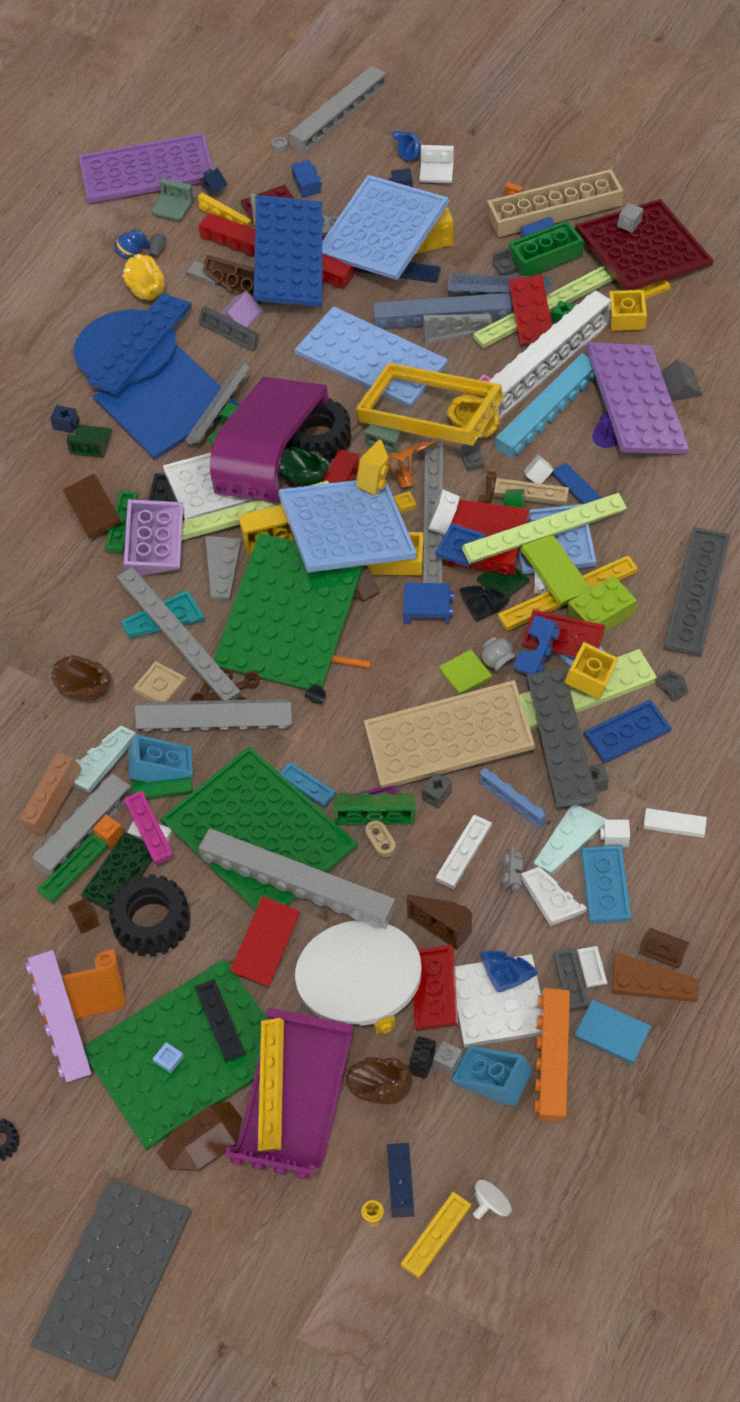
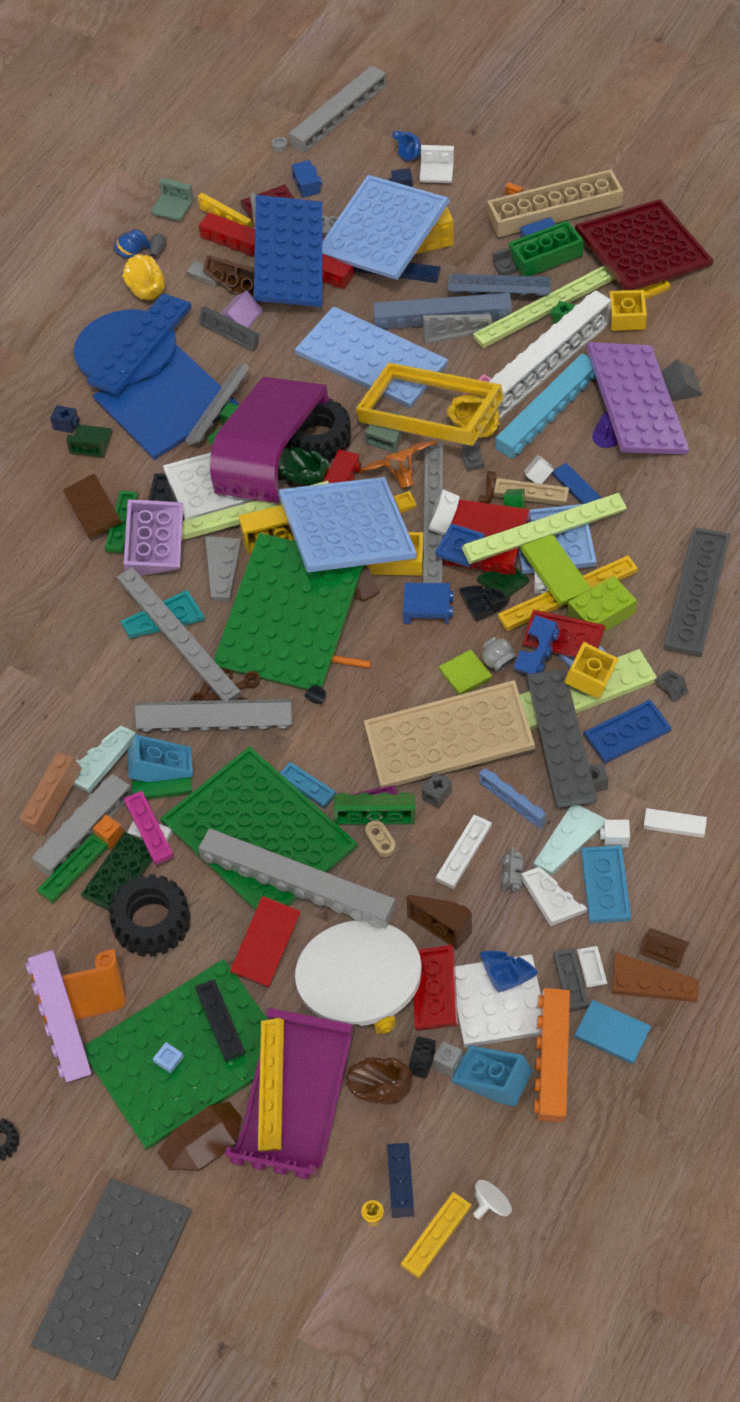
reddish brown hair [51,655,111,701] -> none
reddish brown bracket [68,898,100,934] -> none
medium lavender plate [78,133,213,203] -> none
tan tile [133,661,187,702] -> none
dark blue brick [199,168,228,196] -> none
yellow slope [356,439,389,495] -> none
red plate [508,275,552,346] -> none
light grey brick [617,203,644,233] -> none

